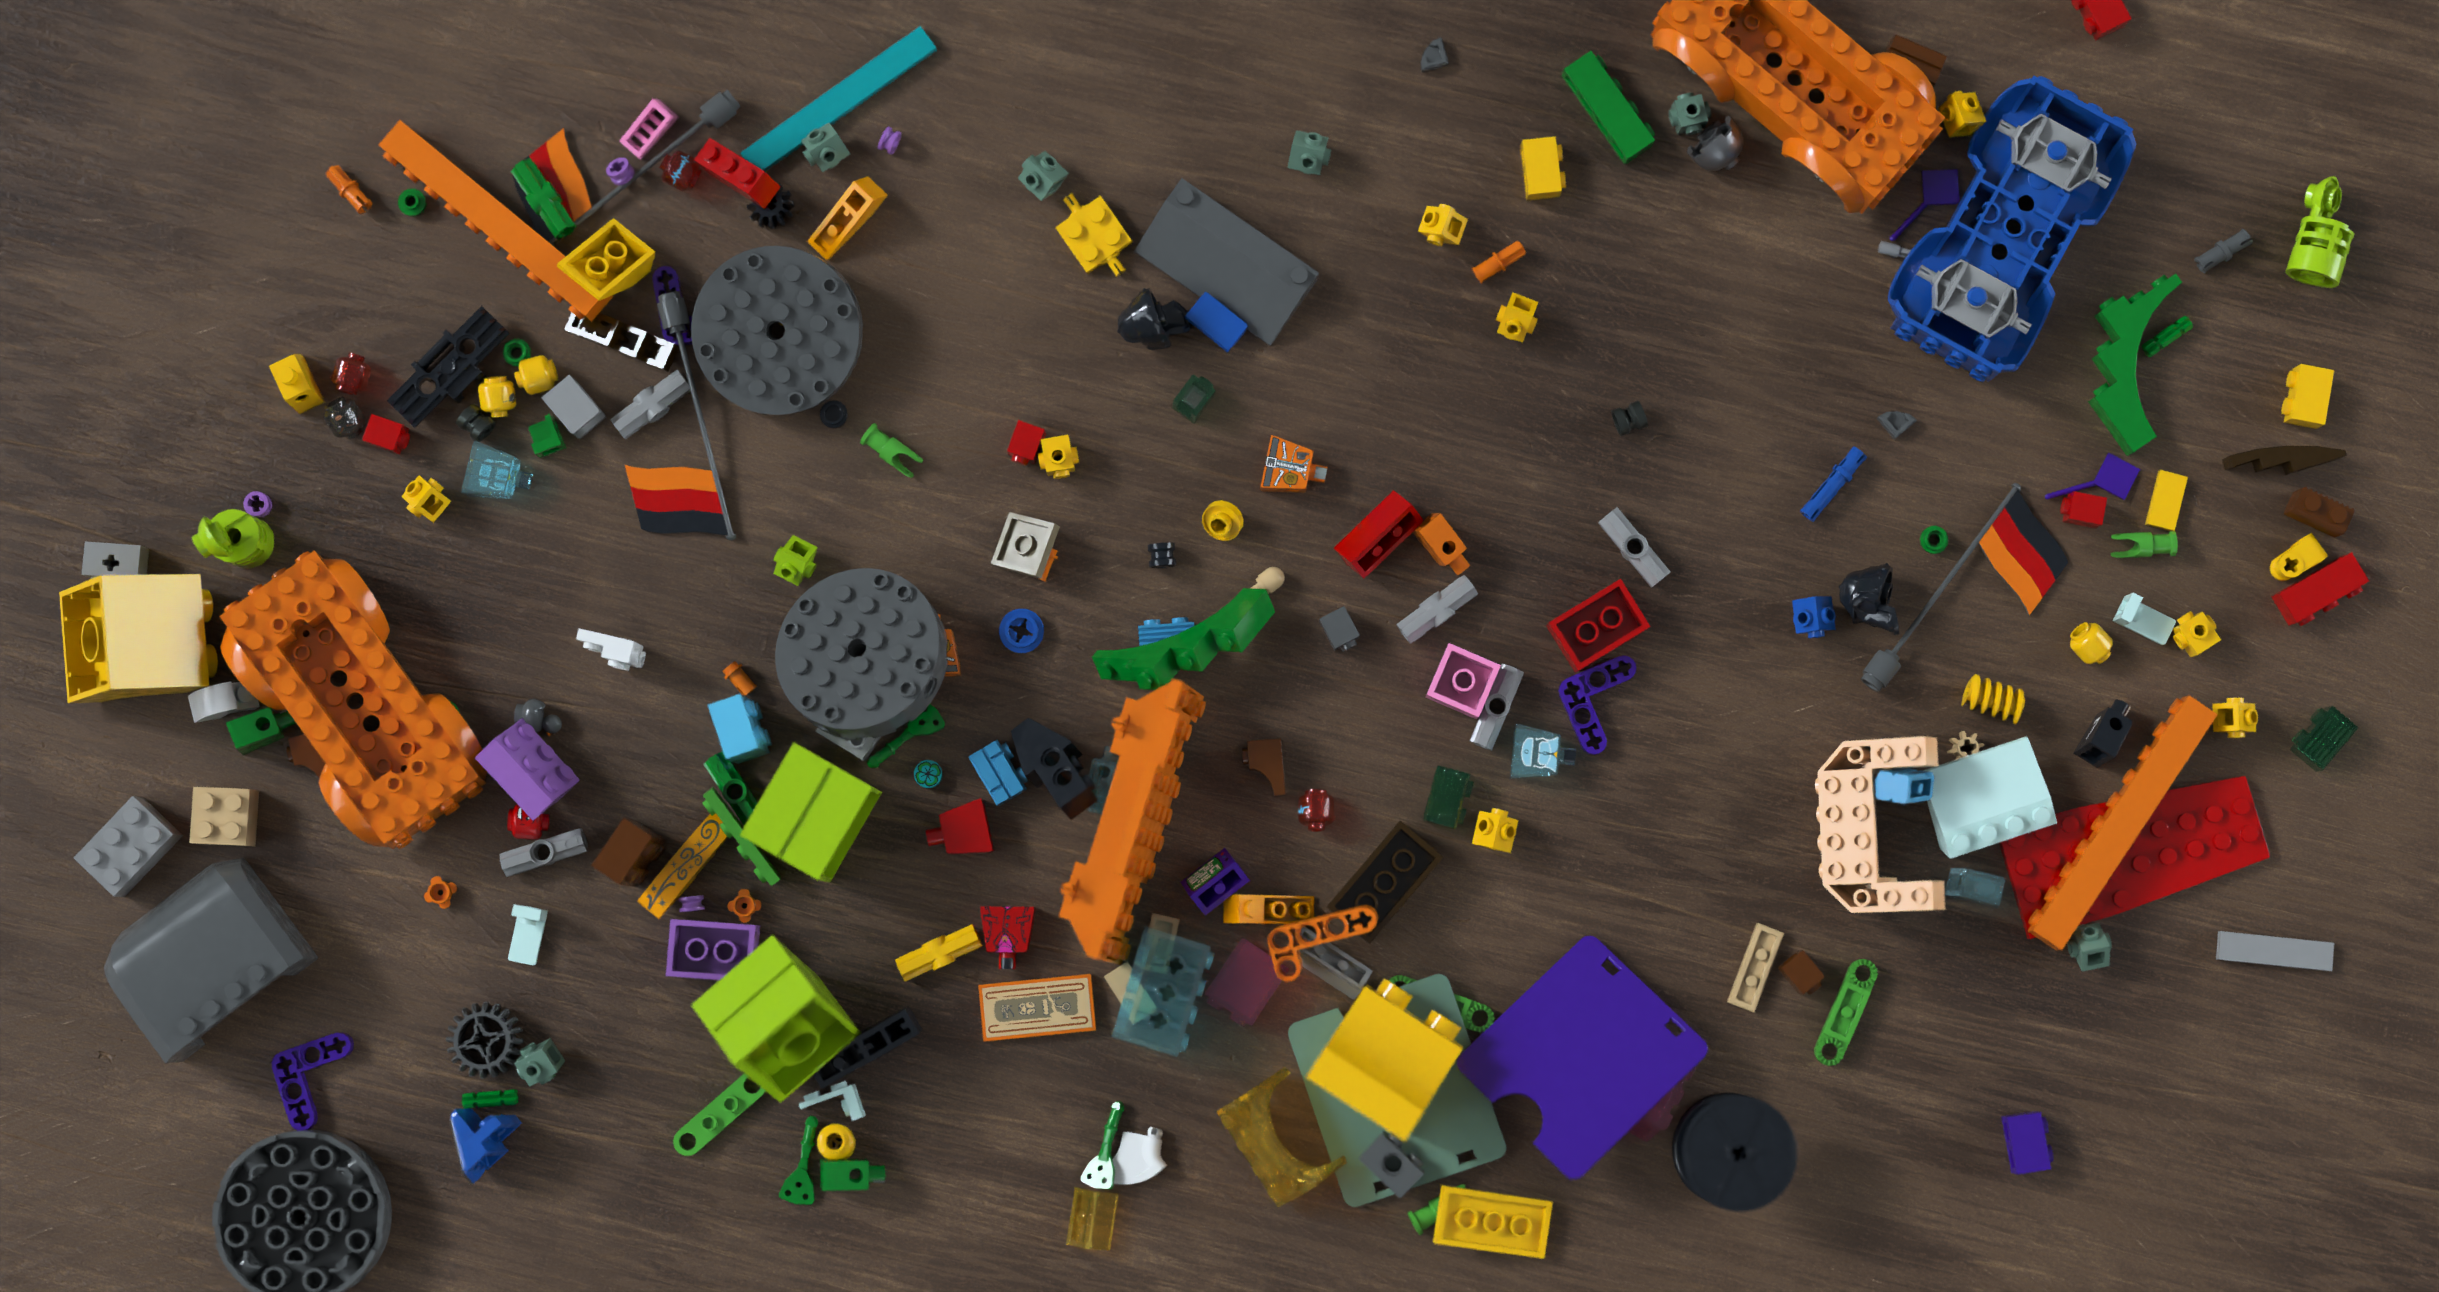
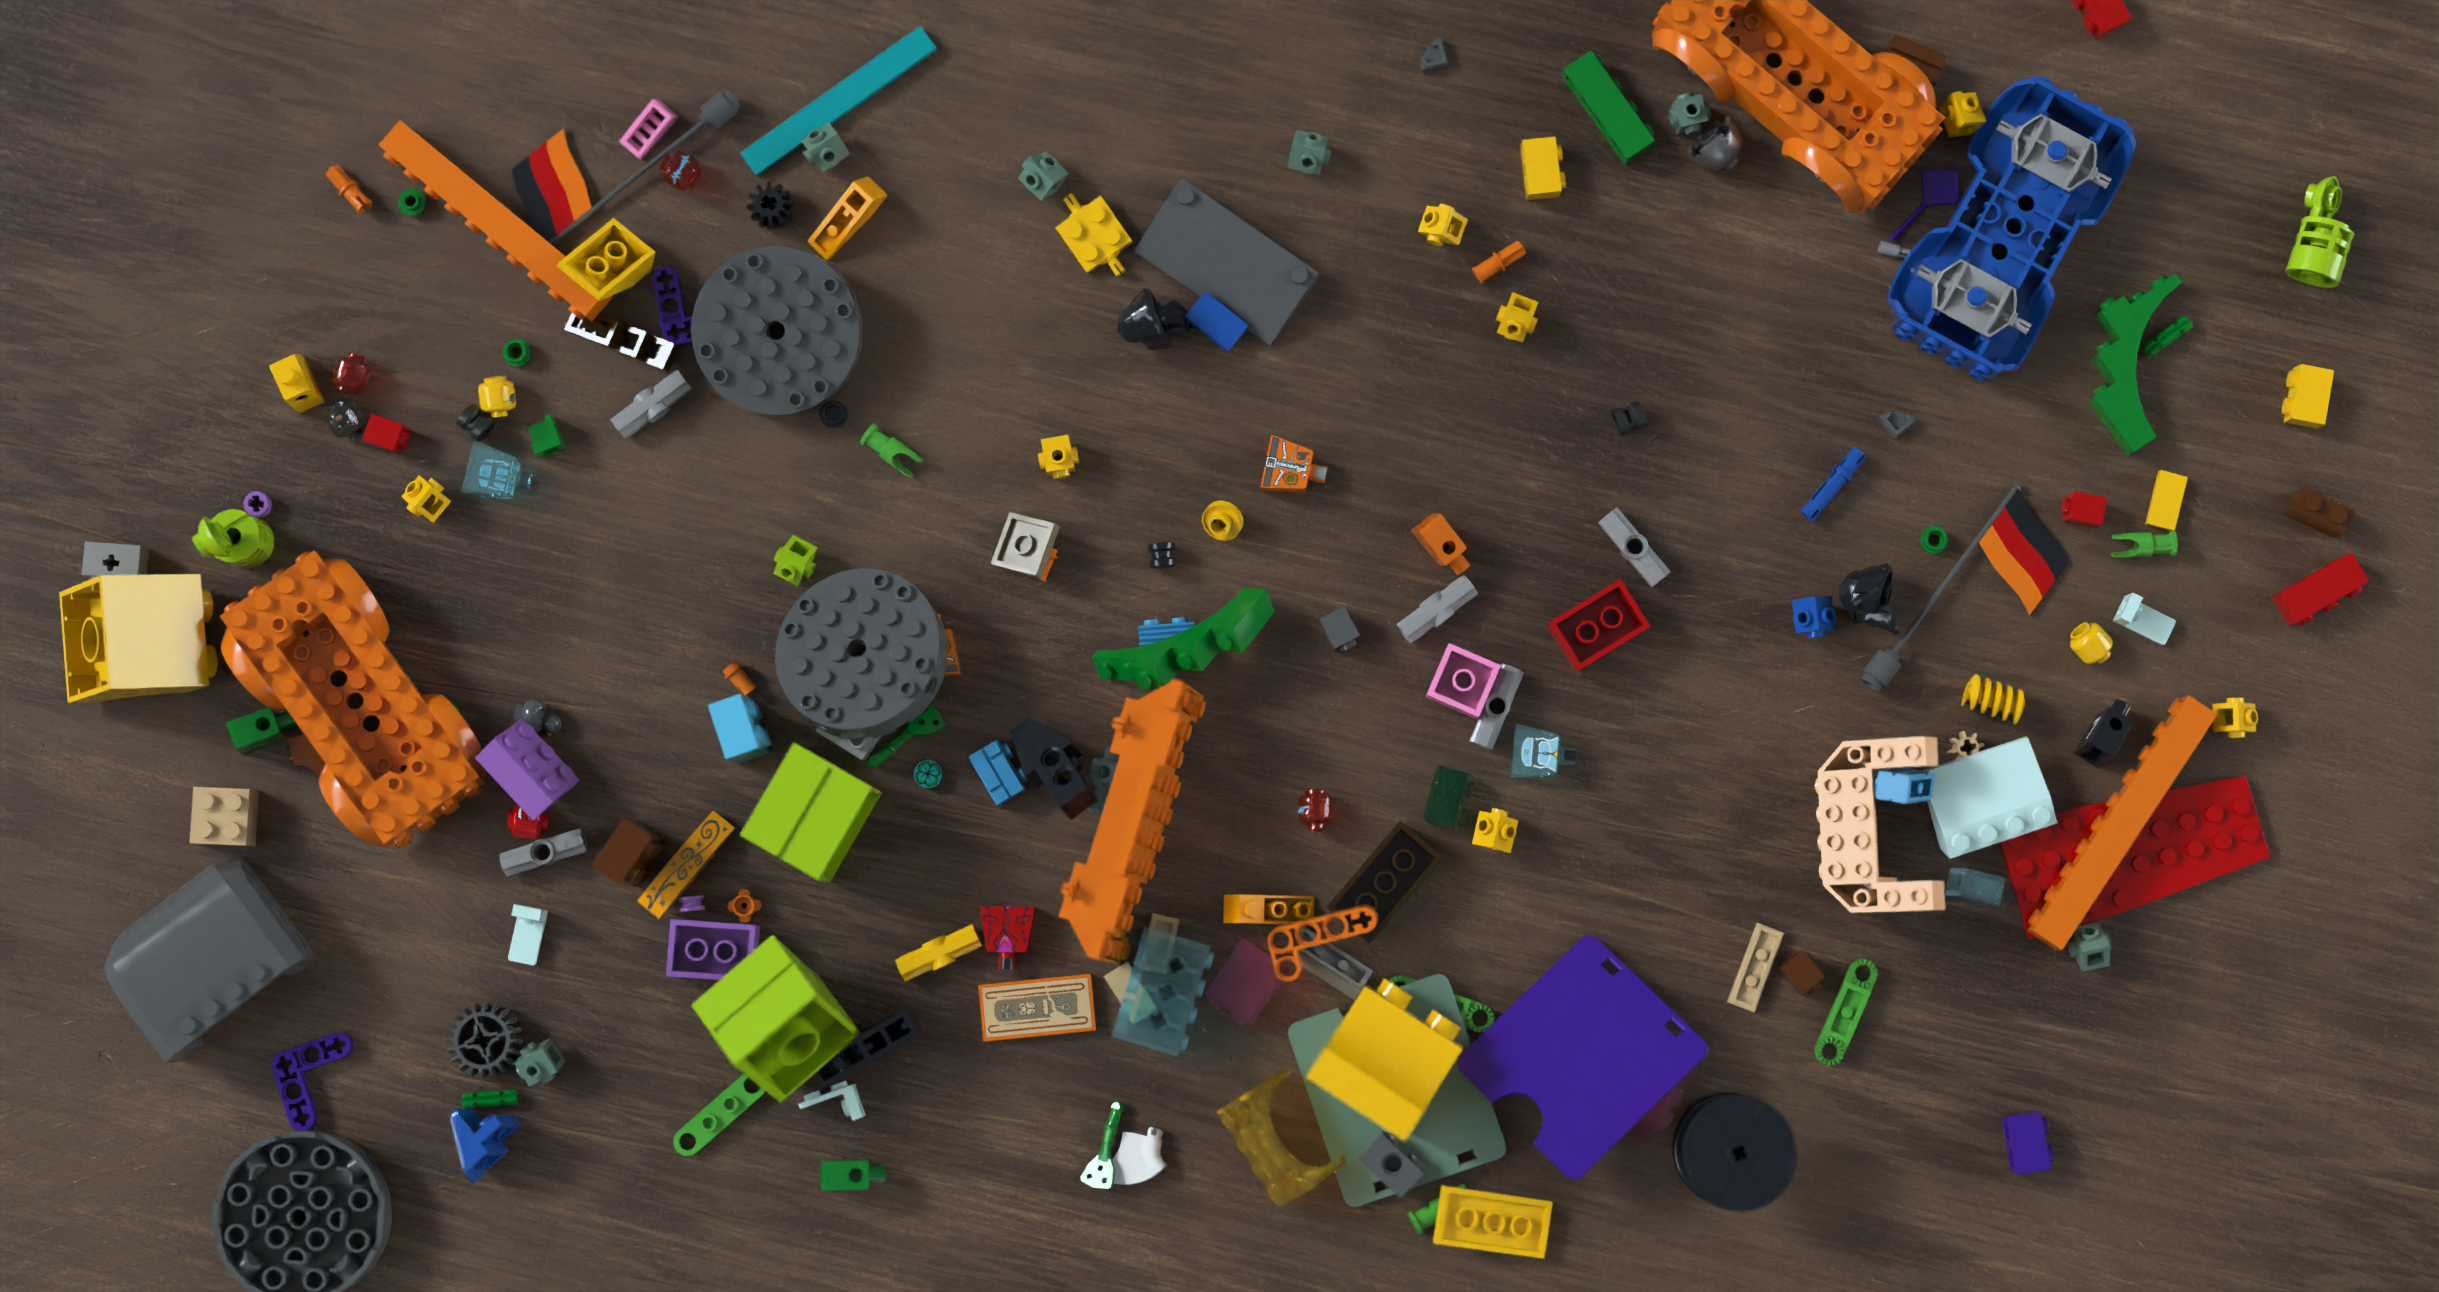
light grey brick [74,796,183,897] -> none
white brick [188,682,260,723] -> none
black piece [387,306,510,428] -> none
orange plate [424,876,457,909] -> none
green piece [511,158,577,240] -> none
yellow head [514,355,558,395] -> none
light grey piece [541,375,606,439] -> none
white plate [576,629,646,671] -> none
medium lavender bush [606,158,635,185] -> none
flag [625,291,736,541] -> none
red brick [694,138,781,209] -> none
bright green plate [702,787,781,886] -> none
green piece [703,751,758,827] -> none
green piece [779,1116,818,1205] -> none
yellow head [817,1124,856,1160] -> none
medium lavender bush [878,126,902,155] -> none
red torso [926,798,995,854] -> none
blue gear [999,609,1044,653] -> none
red brick [1007,420,1046,466] -> none
clear yellow panel [1066,1187,1118,1250] -> none
clear green window [1172,374,1216,424] -> none
dark purple brick [1180,847,1250,915] -> none
reddish brown arch [1242,738,1286,797] -> none
tan cylinder [1251,567,1285,594] -> none
red brick [1334,490,1424,579] -> none
dark purple beam [1558,655,1636,755] -> none
dark purple piece [2045,453,2140,500] -> none
yellow brick [2173,611,2221,657] -> none
dark grey pin [2194,229,2253,273] -> none
light grey tile [2216,931,2334,971] -> none
dark brown slope [2222,446,2347,475] -> none
yellow piece [2270,533,2328,581] -> none
clear green brick [2290,706,2358,772] -> none

